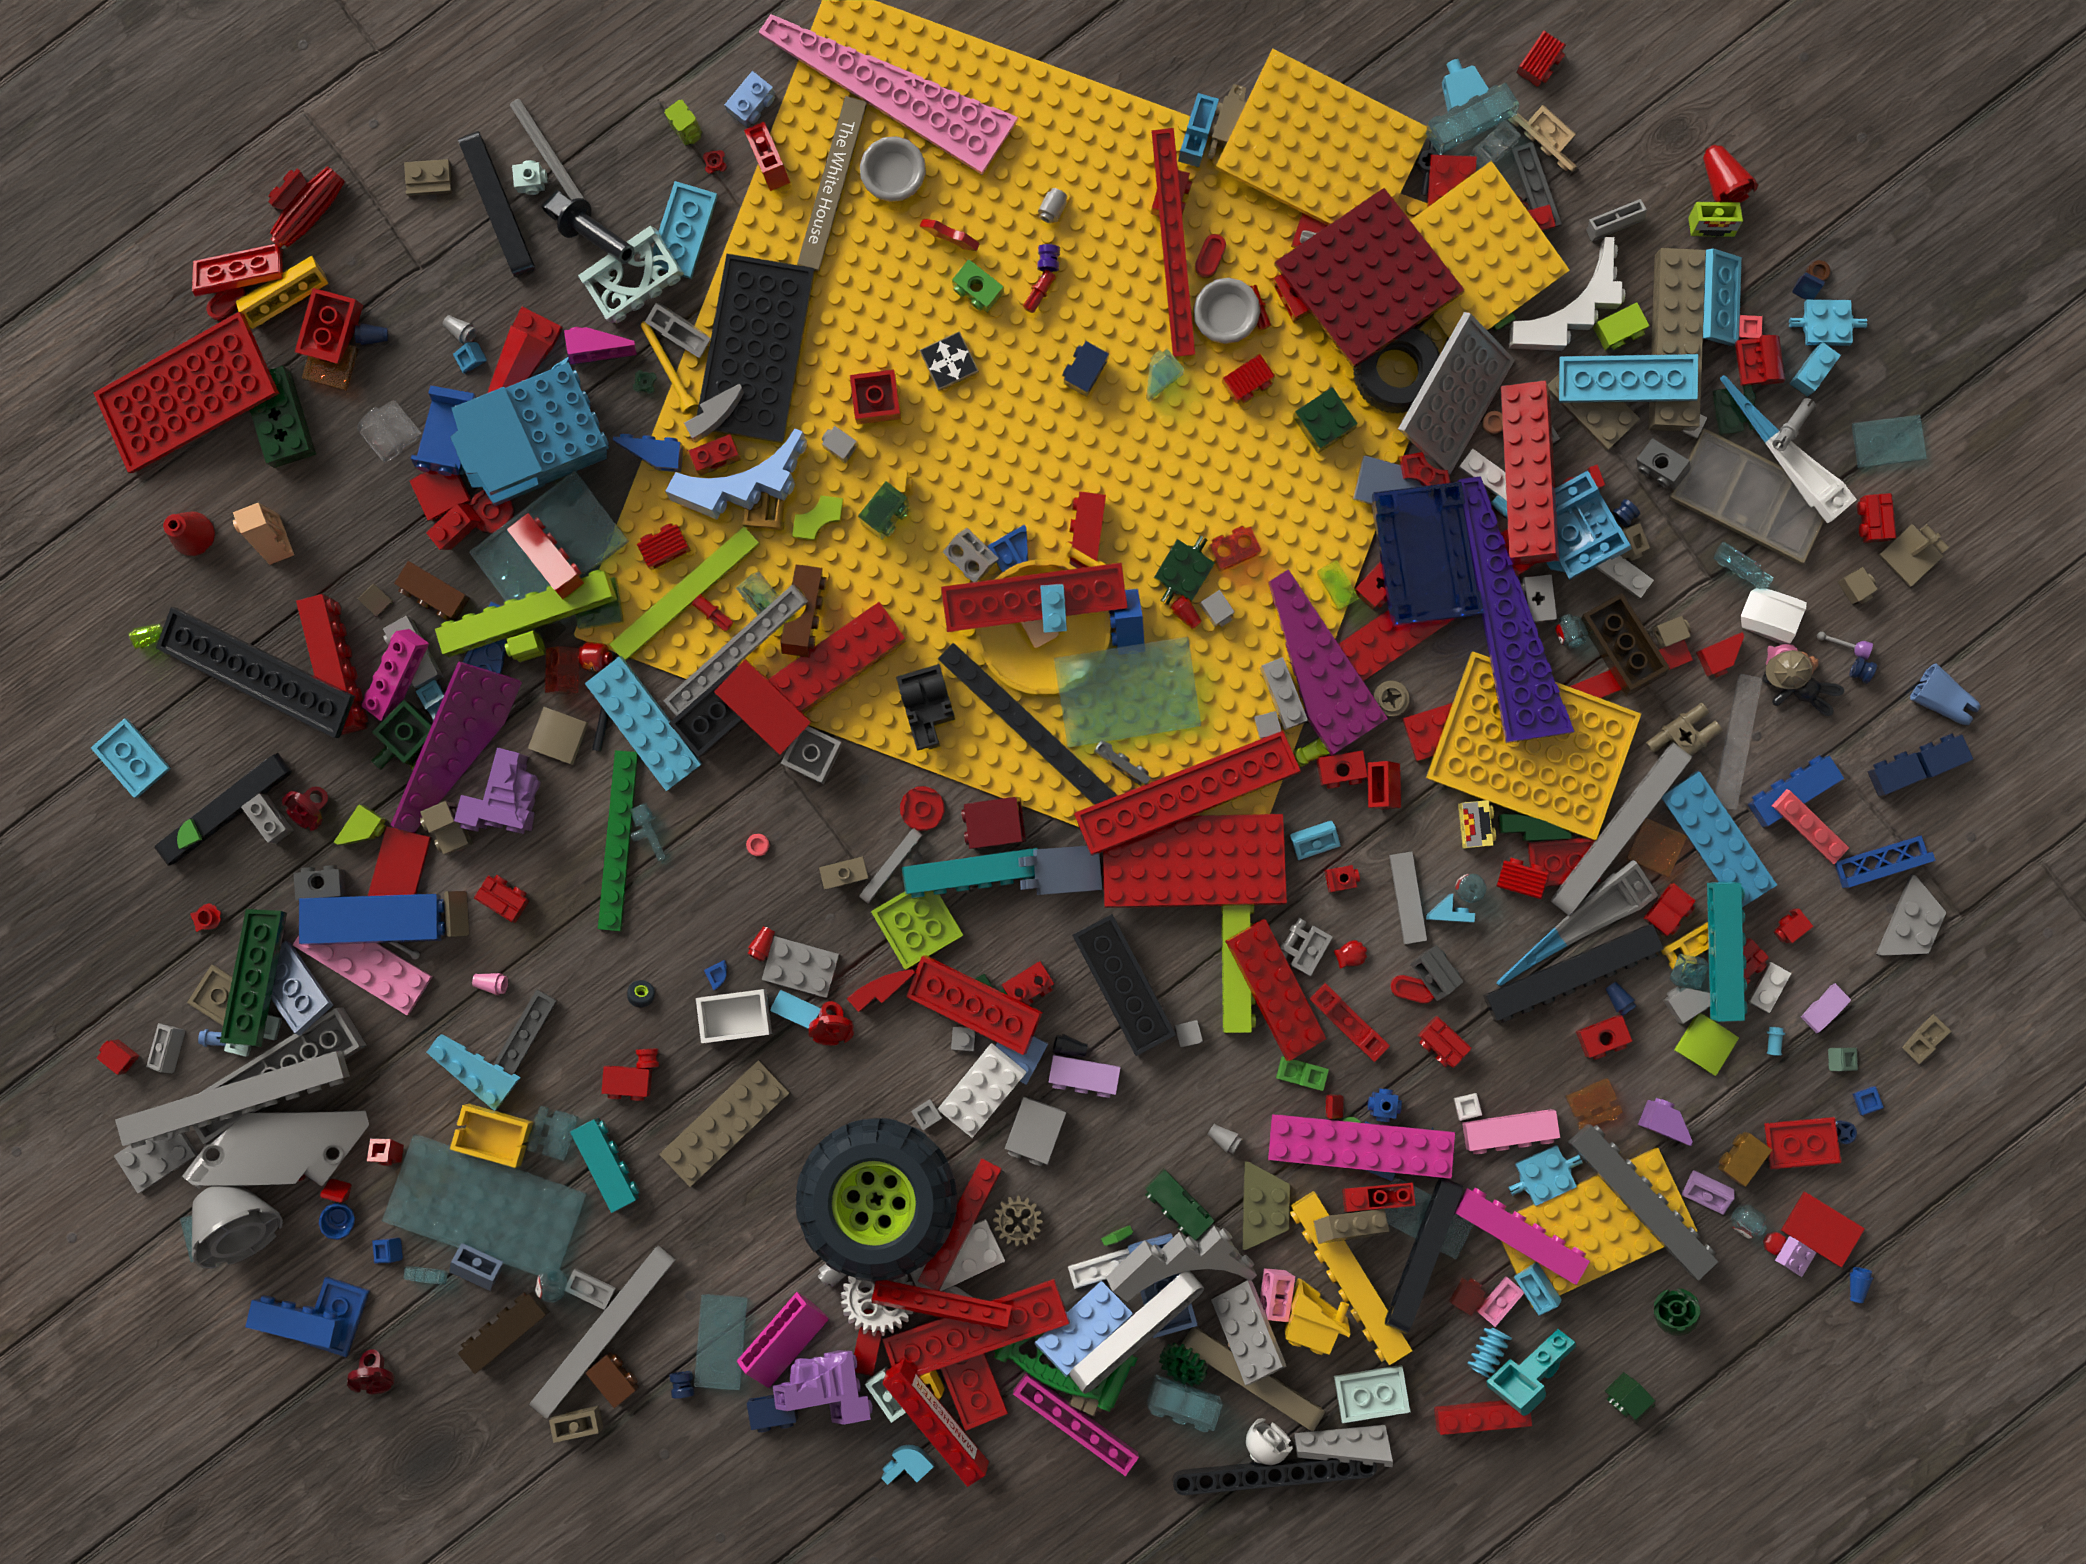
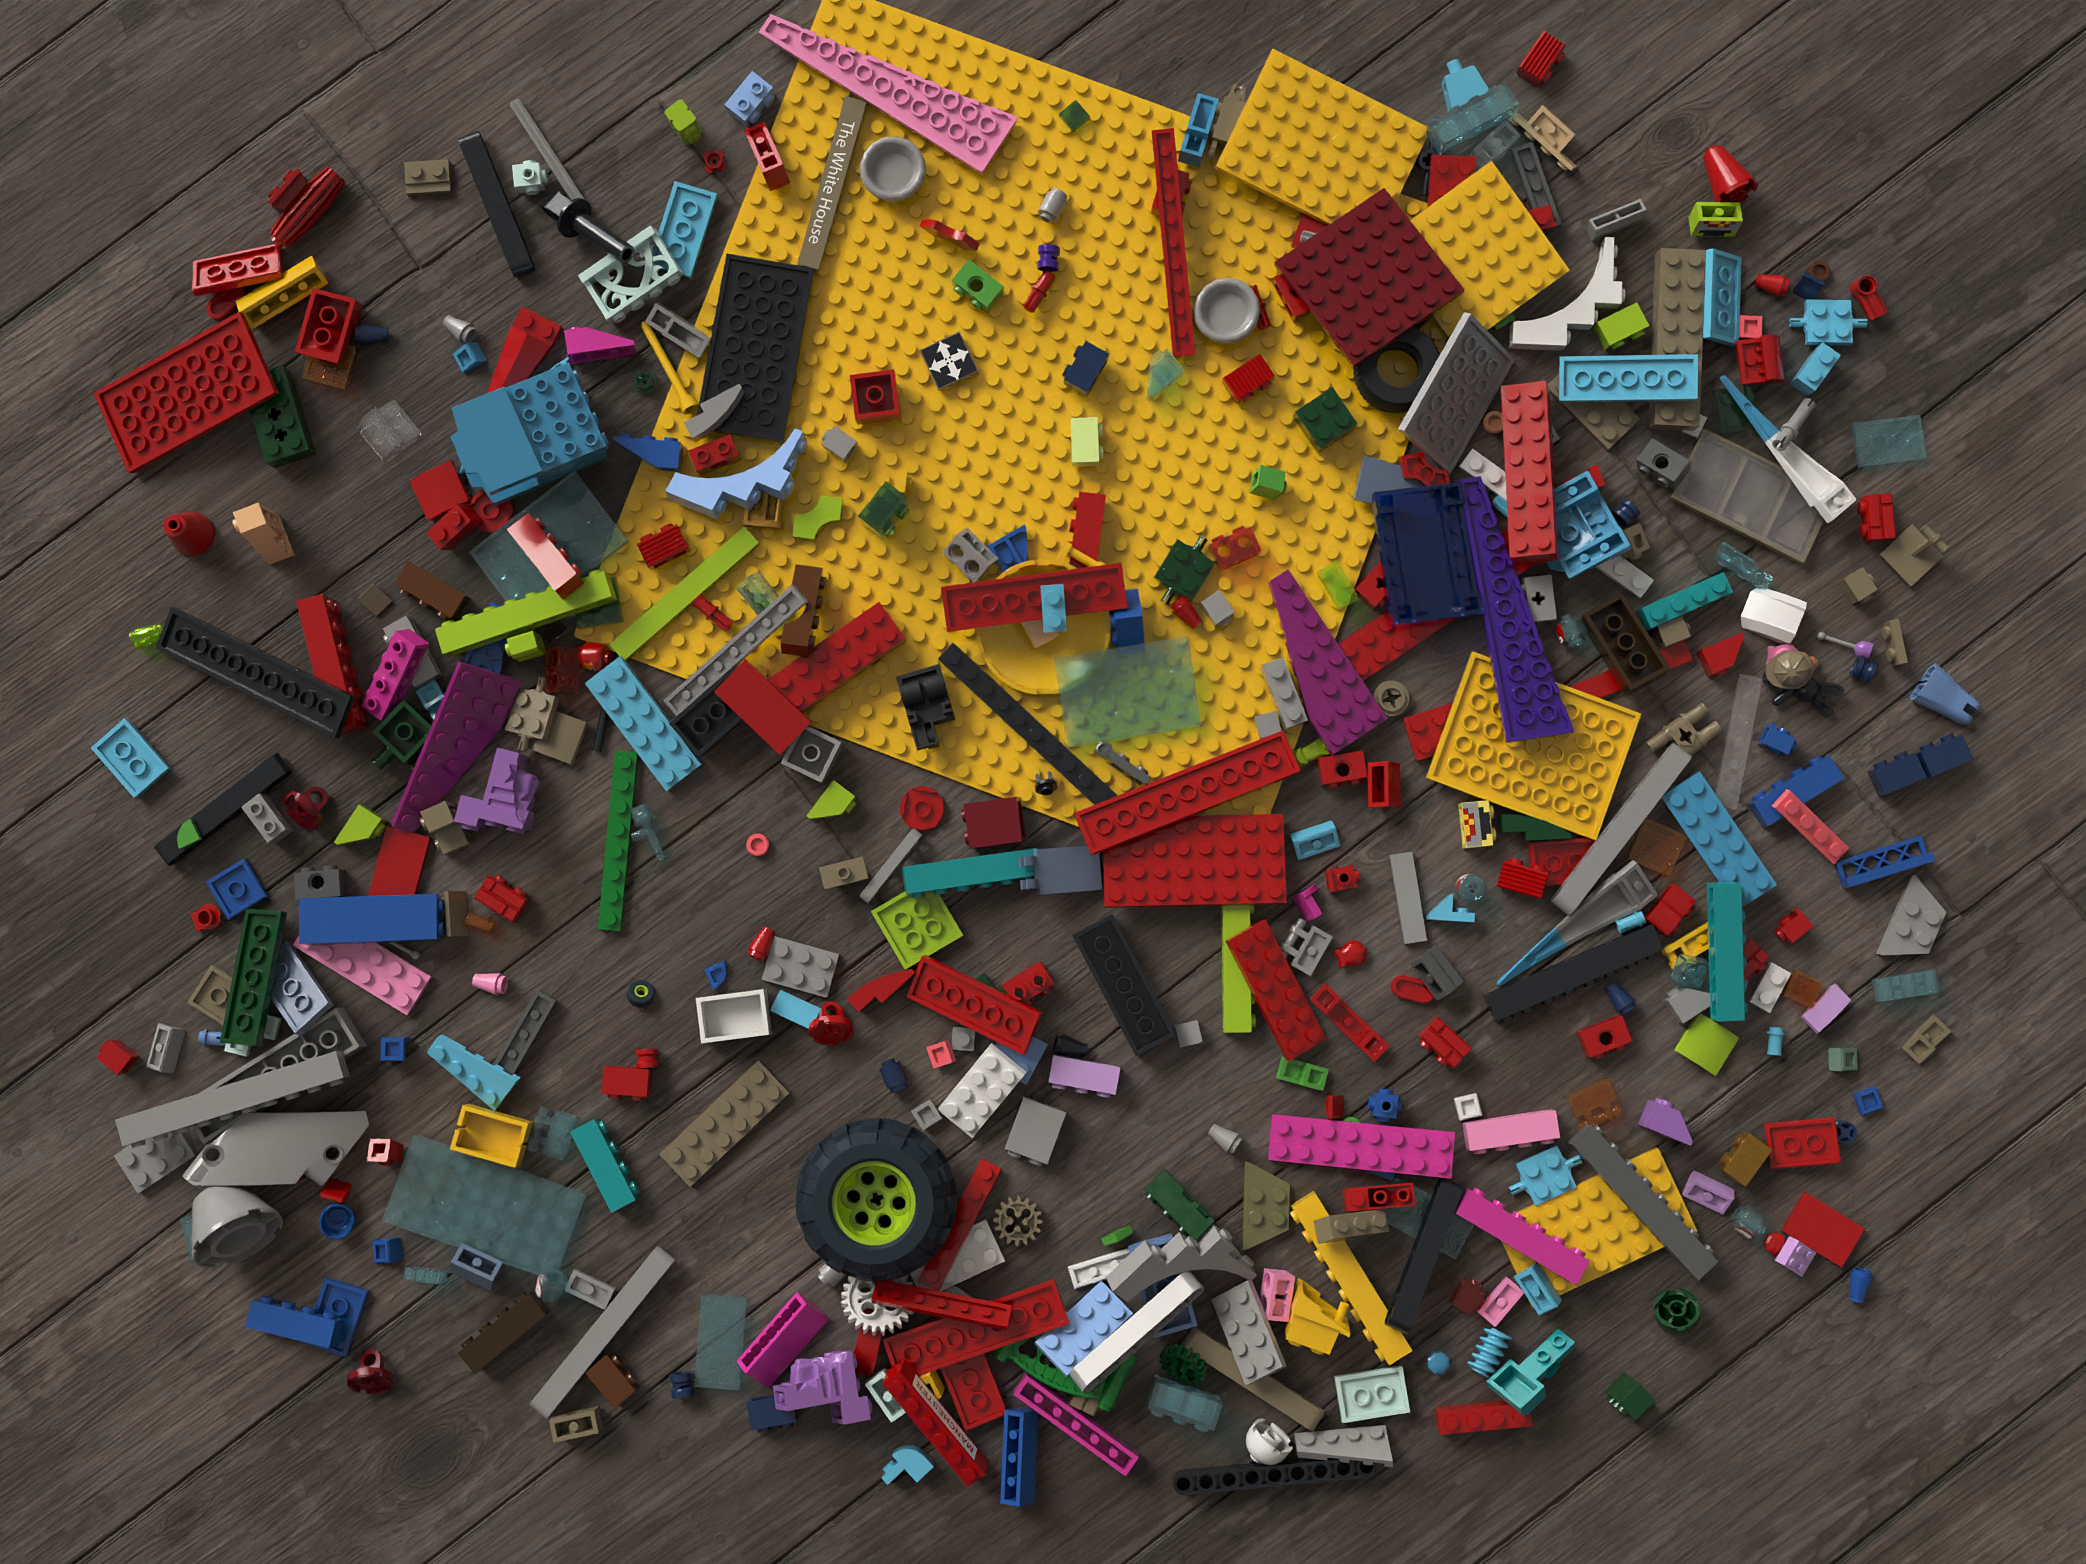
blue panel [411,385,476,476] -> none
red tile [1195,234,1226,278] -> none
none -> blue tile [206,858,269,920]
none -> blue panel [381,1037,410,1061]
none -> clear orange pin [465,912,496,934]
none -> dark tan plate [505,677,560,752]
none -> lime slope [807,780,857,820]
none -> dark blue brick [879,1058,908,1093]
none -> coral tile [926,1040,956,1069]
none -> blue brick [1000,1407,1038,1507]
none -> black plate [1035,771,1057,796]
none -> clear green tile [1059,100,1090,132]
none -> yellowish green brick [1070,417,1103,467]
none -> bright green brick [1250,465,1287,500]
none -> dark pink tile [1292,883,1322,922]
none -> dark azure tile [1427,1351,1450,1374]
none -> medium azure pin [1615,911,1646,934]
none -> teal brick [1636,572,1733,631]
none -> red cone [1754,273,1790,297]
none -> blue brick [1757,723,1797,756]
none -> clear orange piece [1782,970,1823,1008]
none -> red piece [1850,275,1888,322]
none -> clear light blue beam [1871,969,1941,1002]
none -> dark tan plate [1882,619,1908,667]

